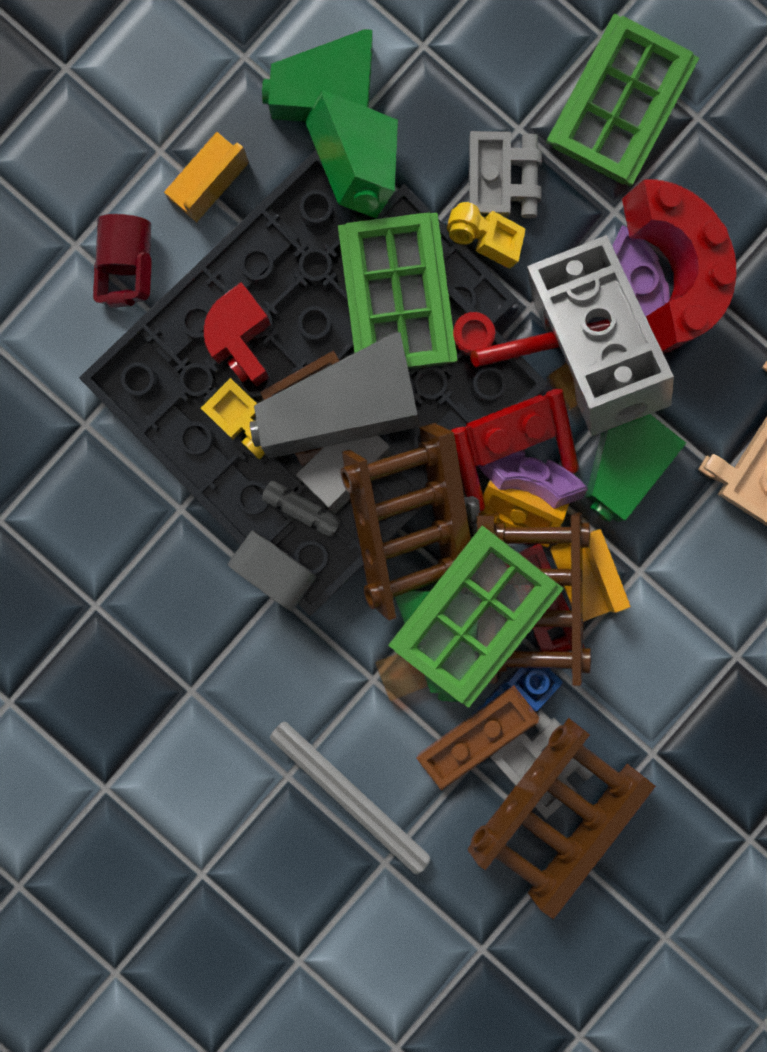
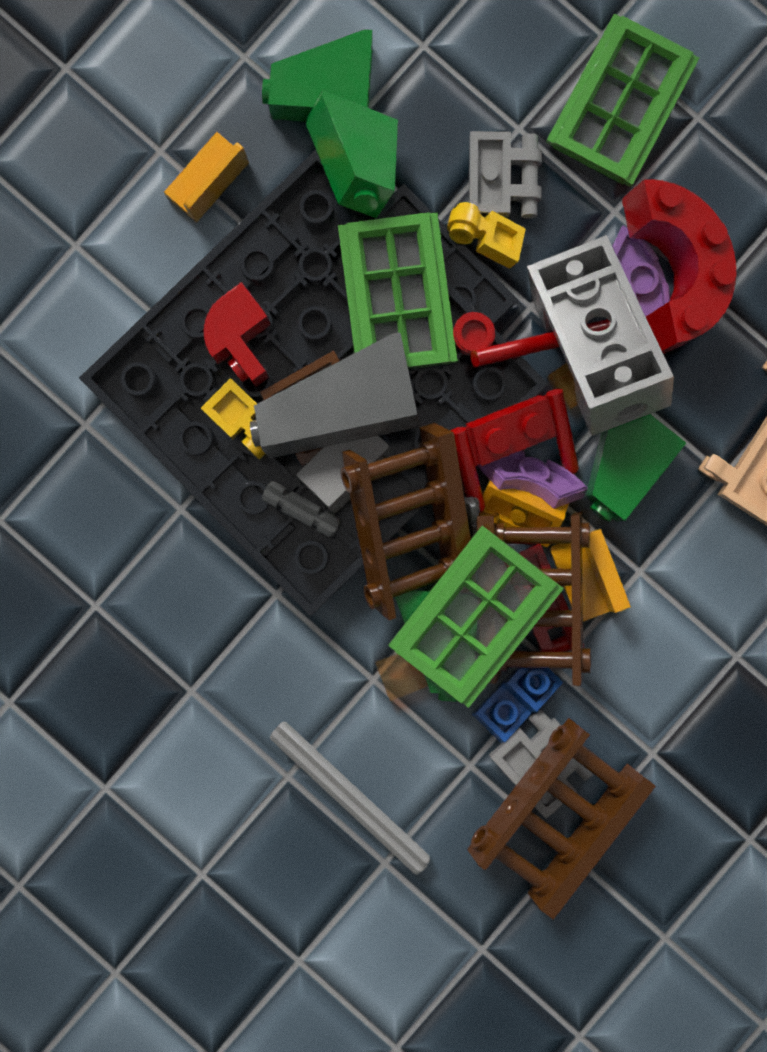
dark red piece [93,214,152,308] -> none
dark grey beam [227,530,317,611] -> none
dark orange tile [416,685,540,790] -> none

